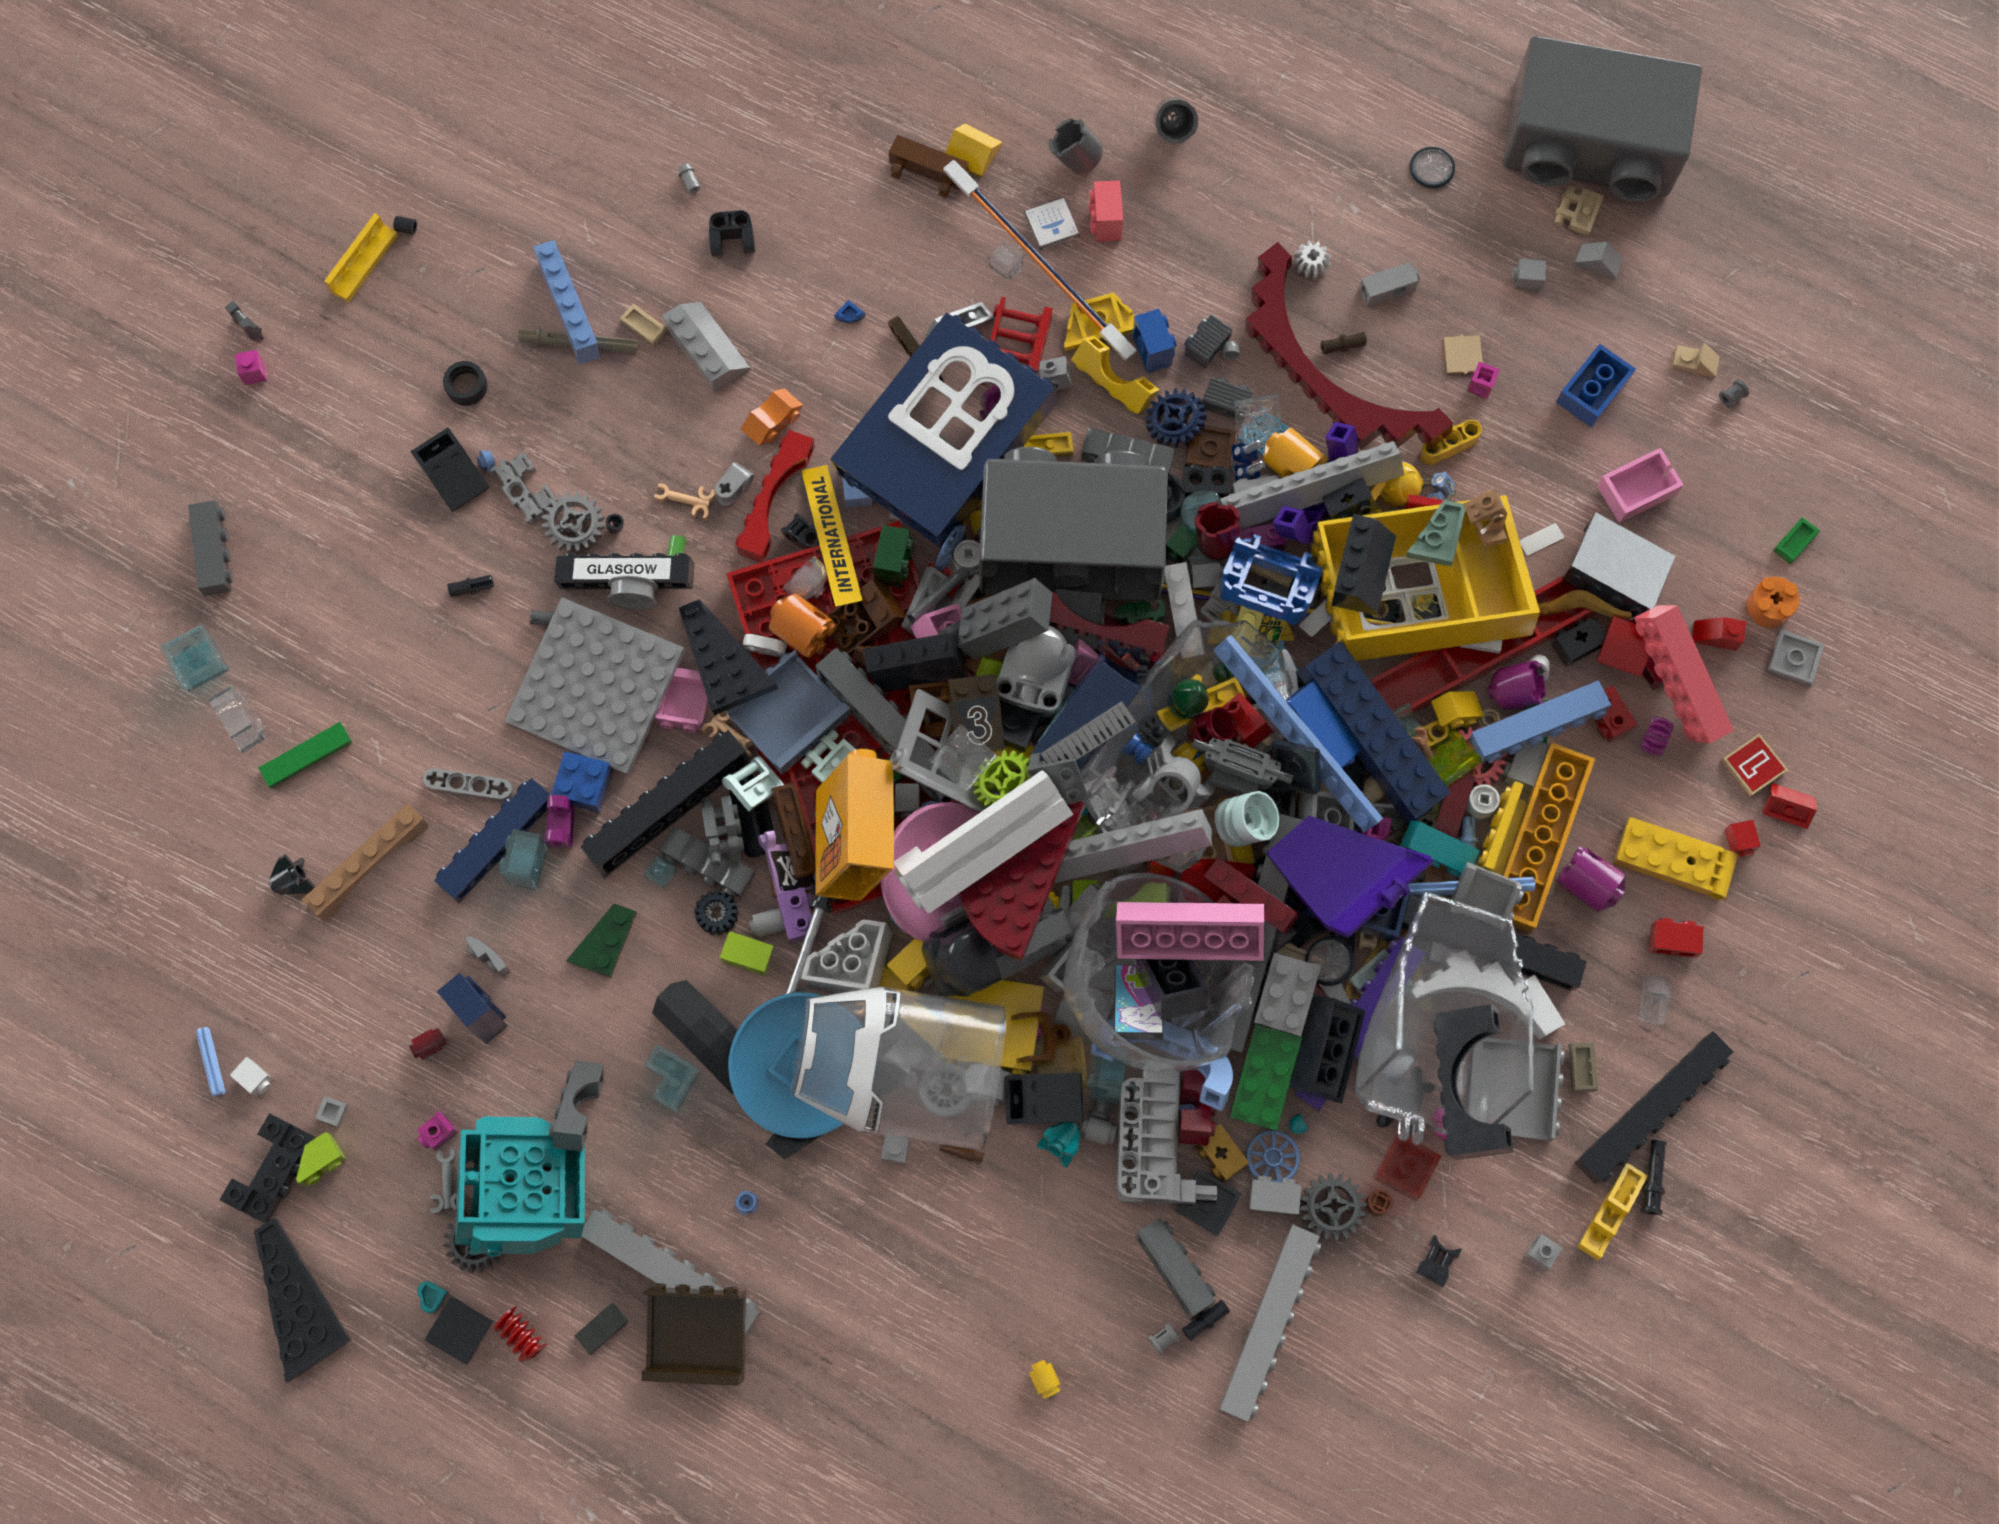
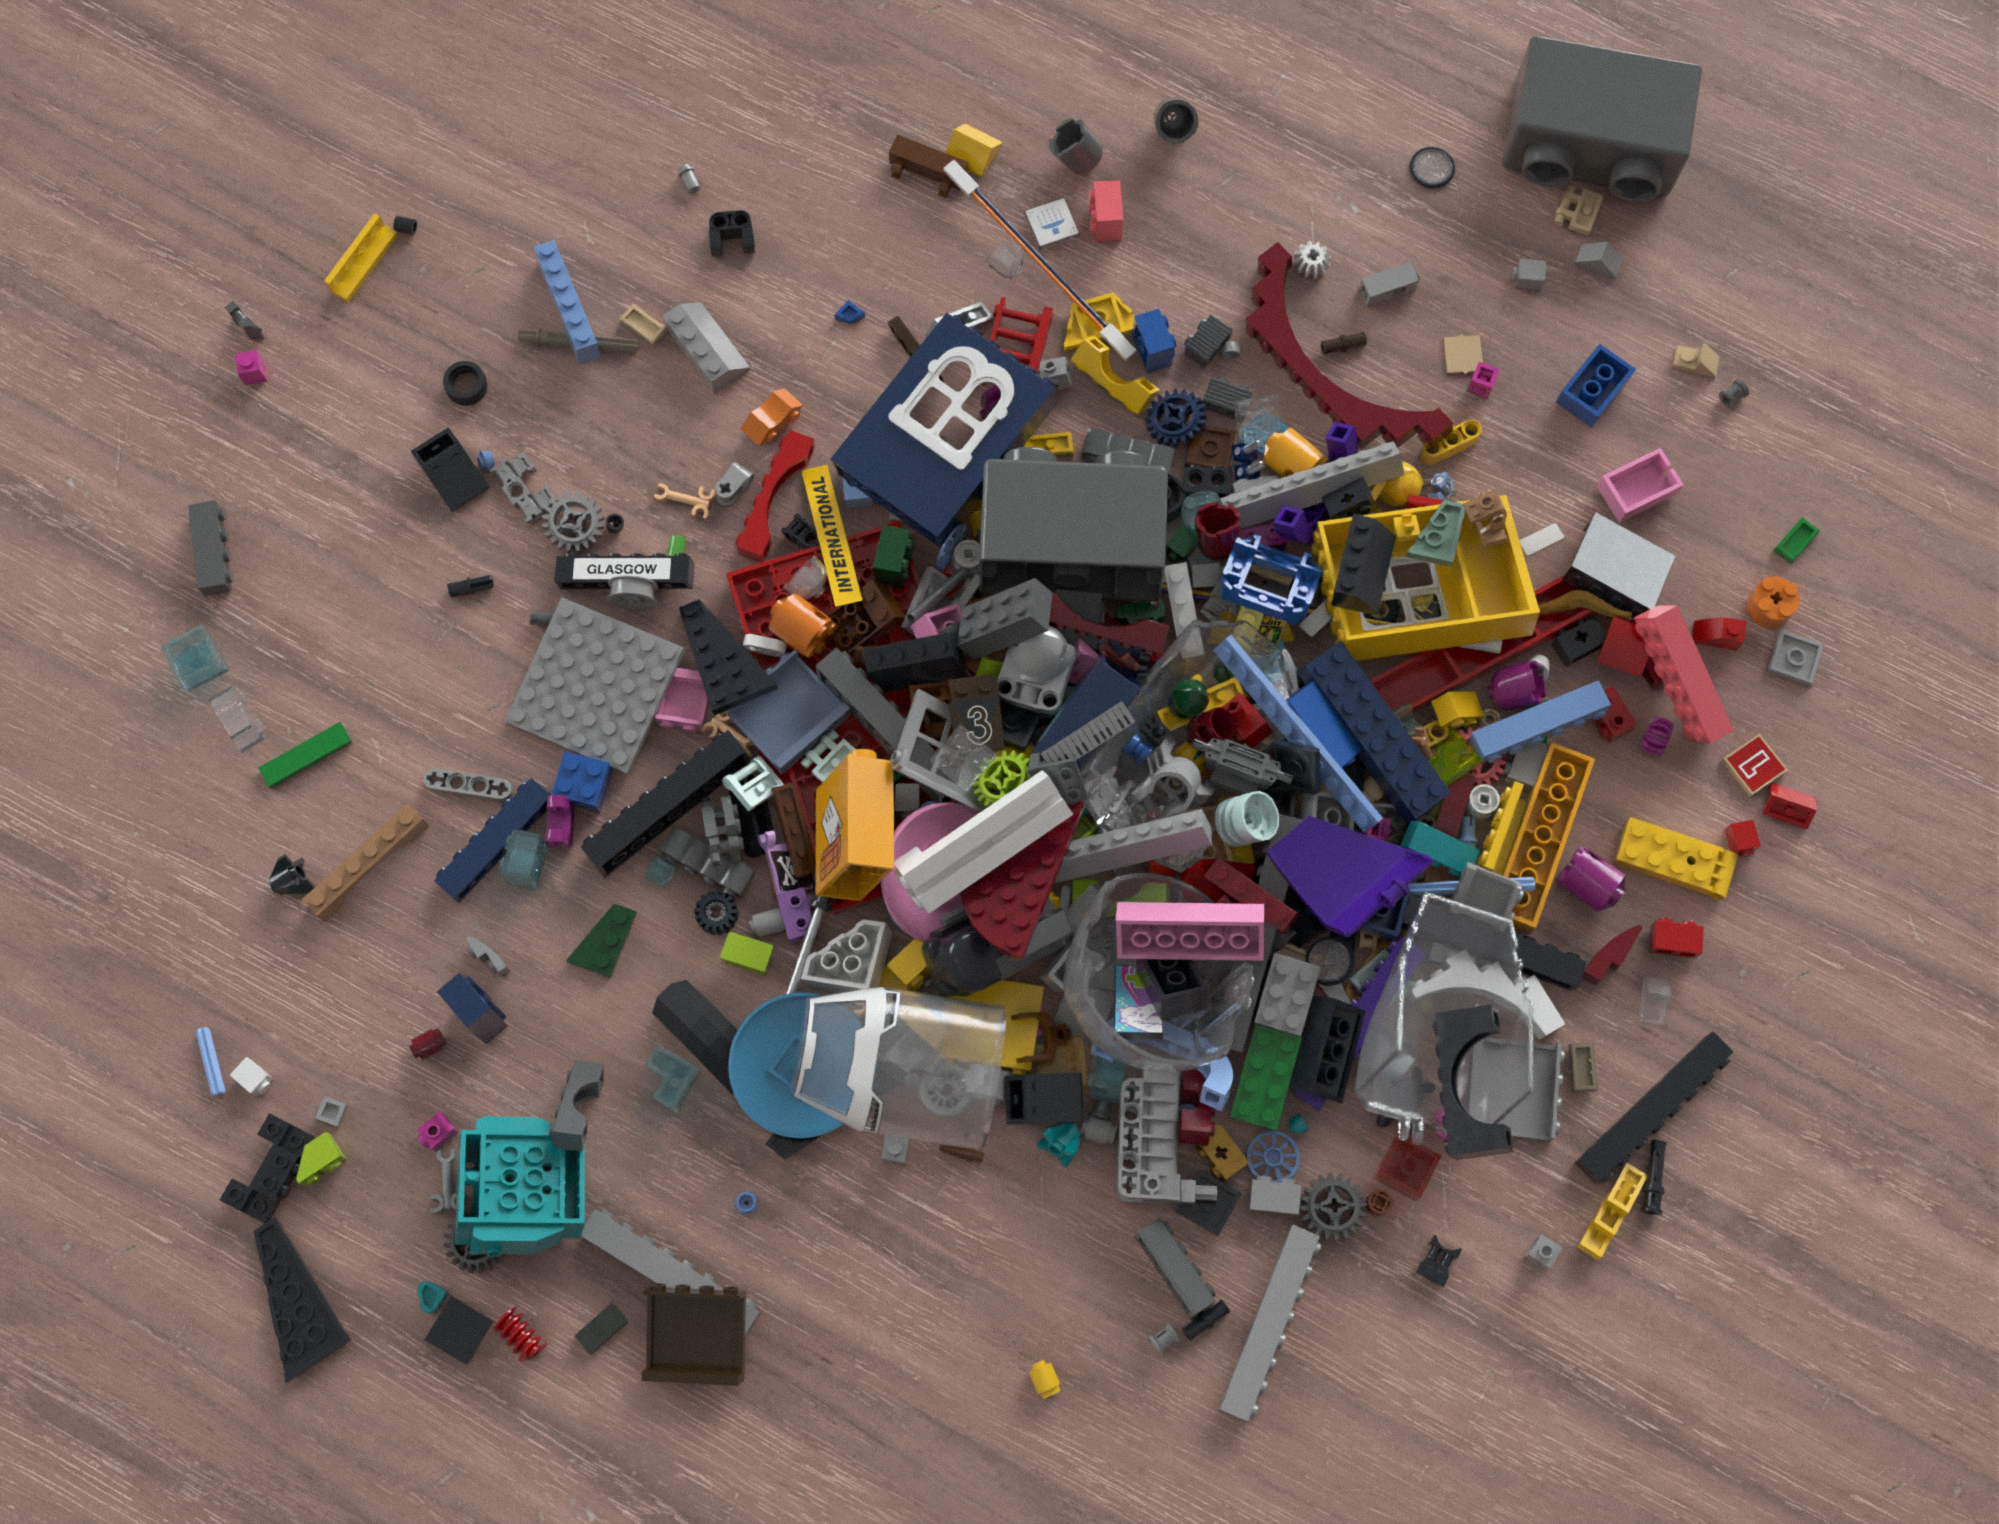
none -> yellow tile [1392,513,1420,542]
none -> dark red slope [1582,925,1643,985]

